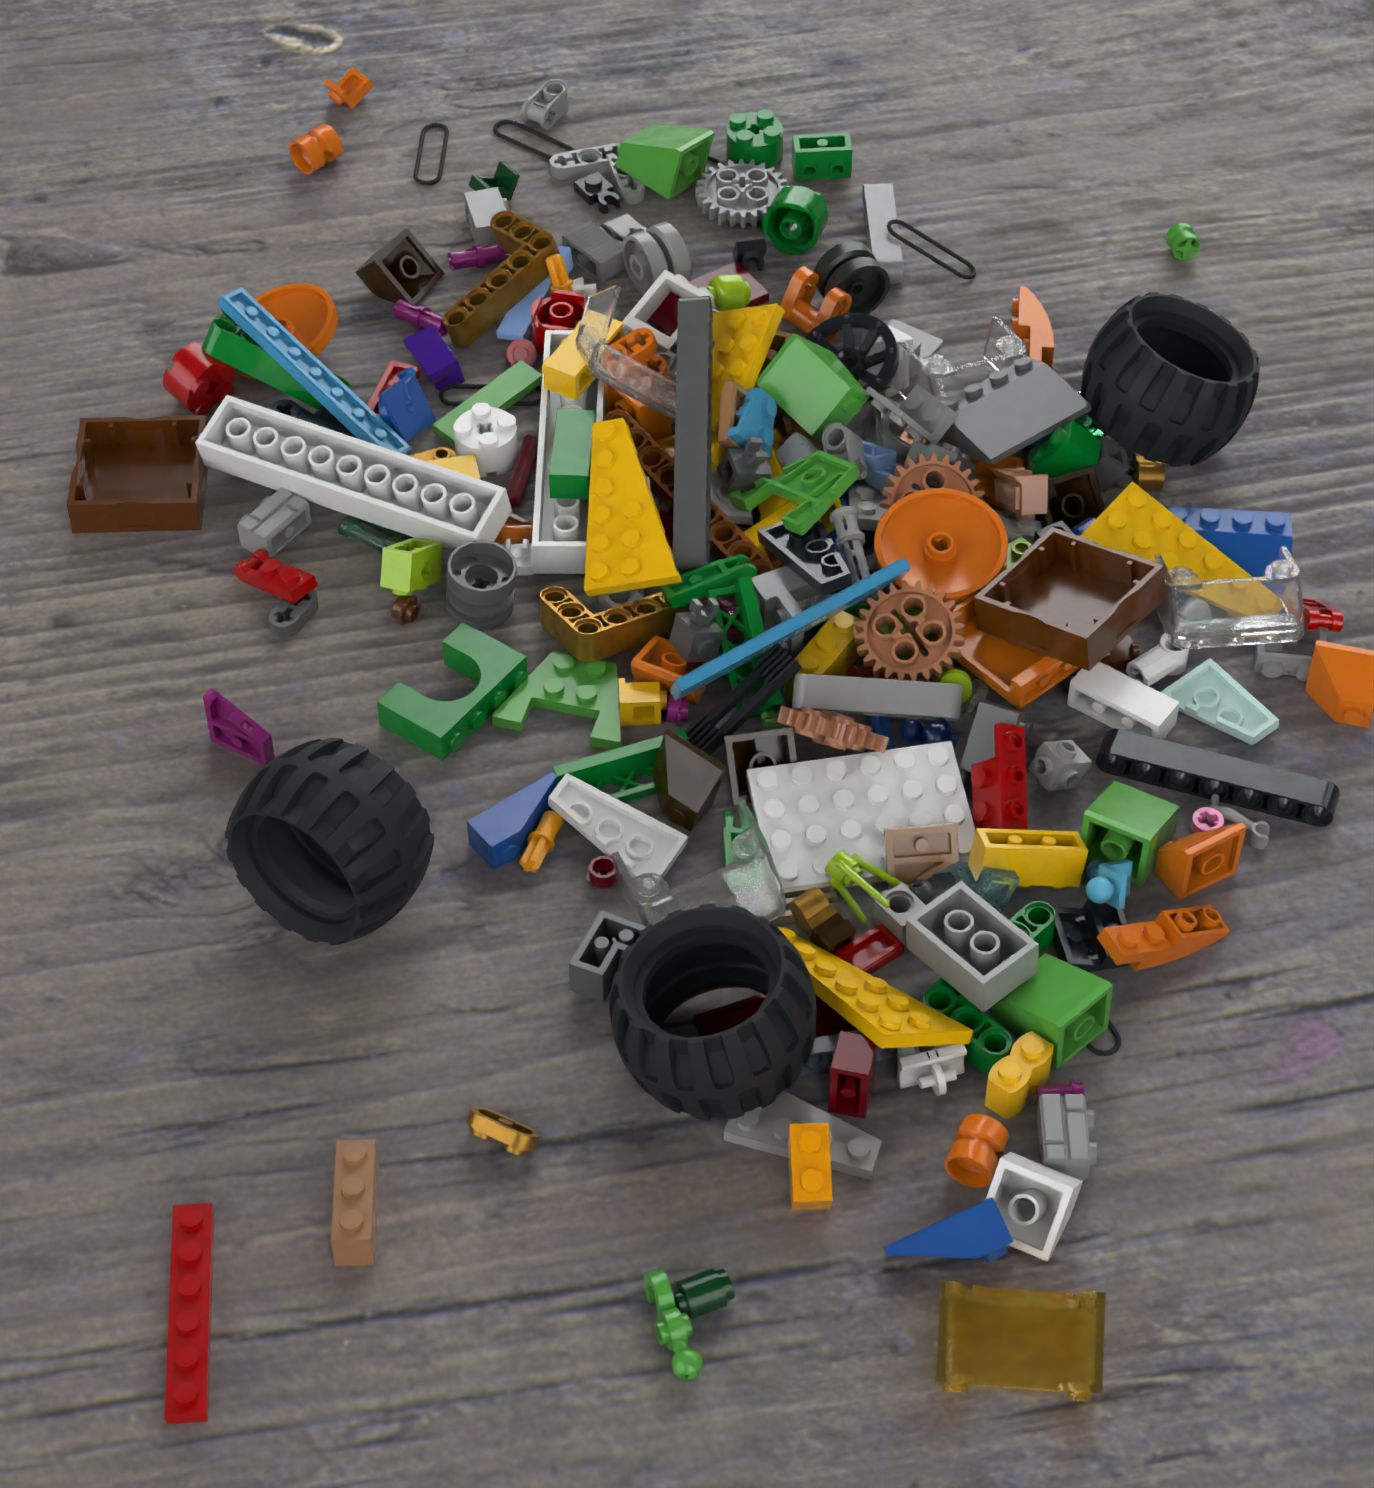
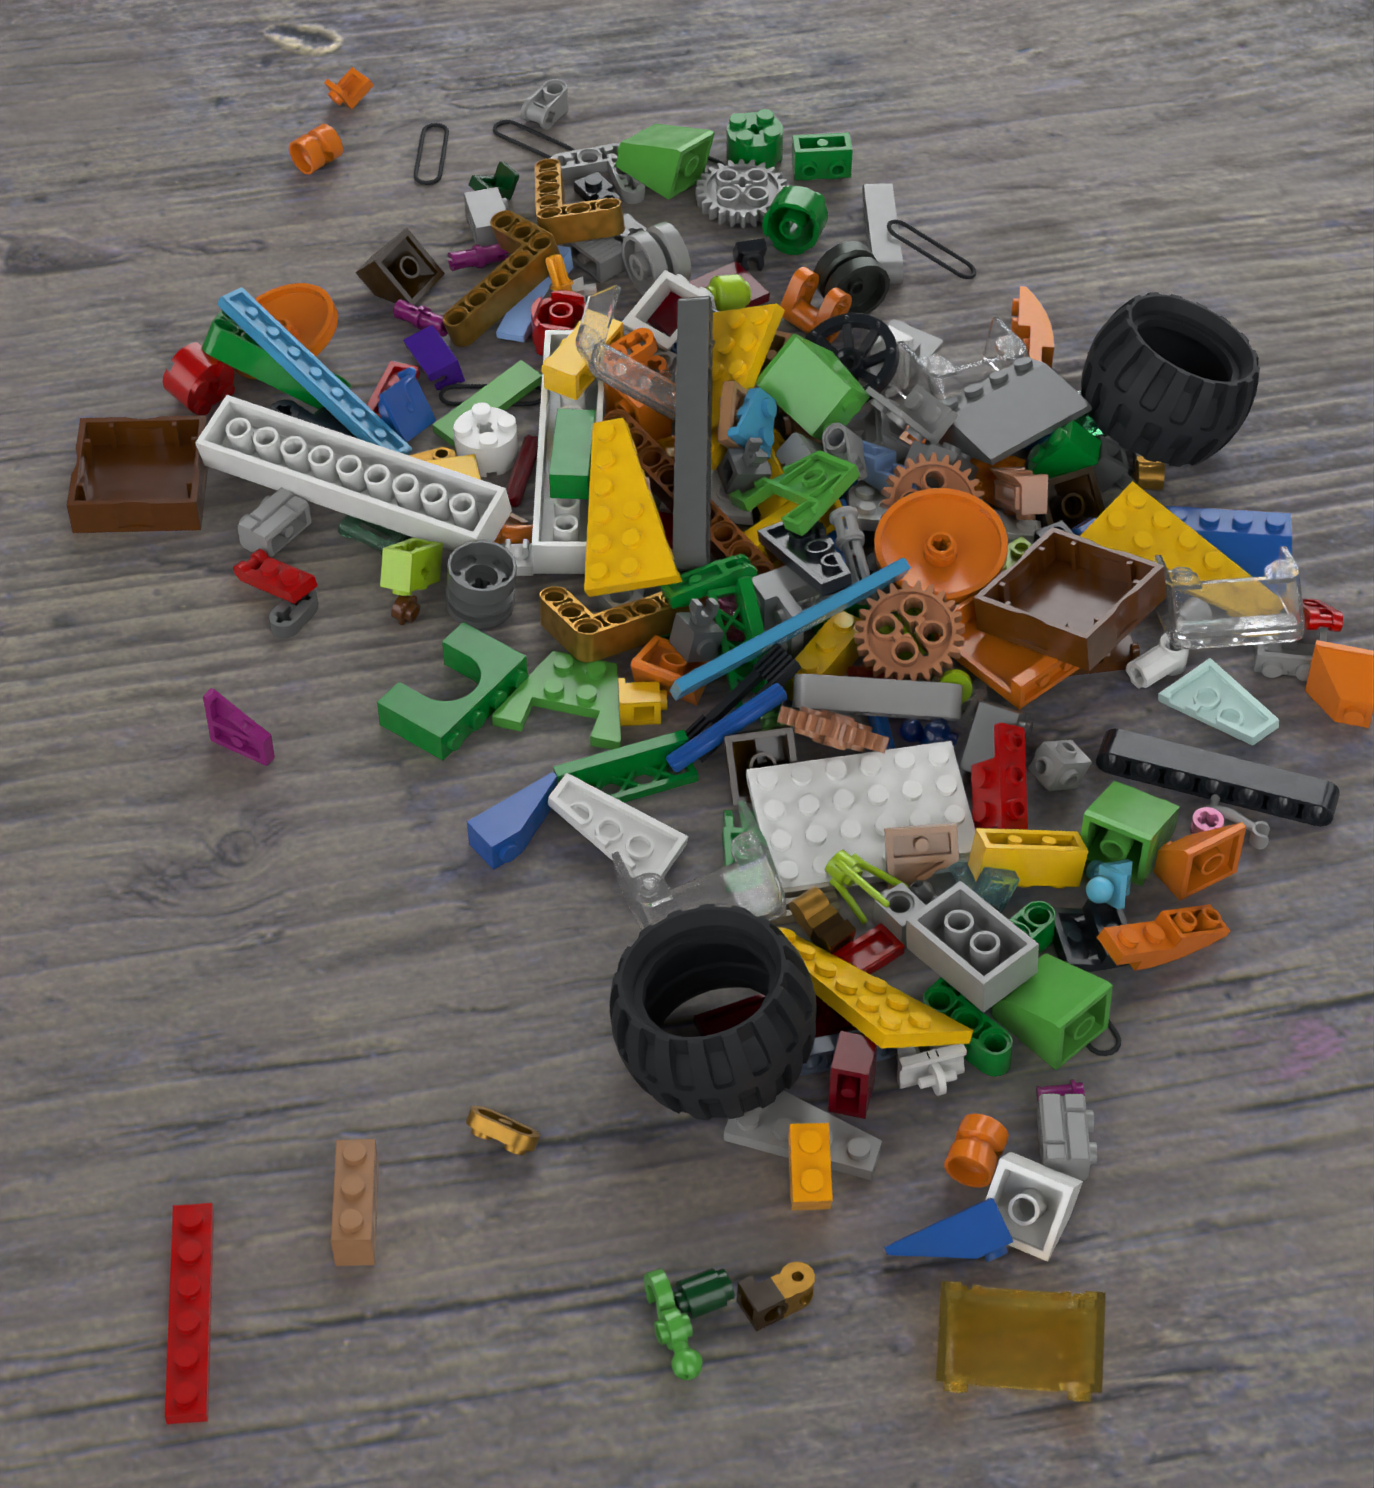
black tyre [225,737,434,945] -> none
plate [504,339,537,366] -> none
light orange axle [519,811,564,873] -> none
dark grey brick [569,910,647,1002] -> none
dark red plate [586,856,621,889] -> none
dark brown slope [652,729,727,832] -> none
magenta plate [666,695,689,726] -> none
yellow brick [984,1031,1054,1120] -> none
white brick [1067,662,1180,740] -> none
bright green wheel [1165,223,1201,261] -> none
none -> pearl gold beam [535,158,625,245]
none -> blue axle [666,683,787,772]
none -> leg [736,1262,815,1332]

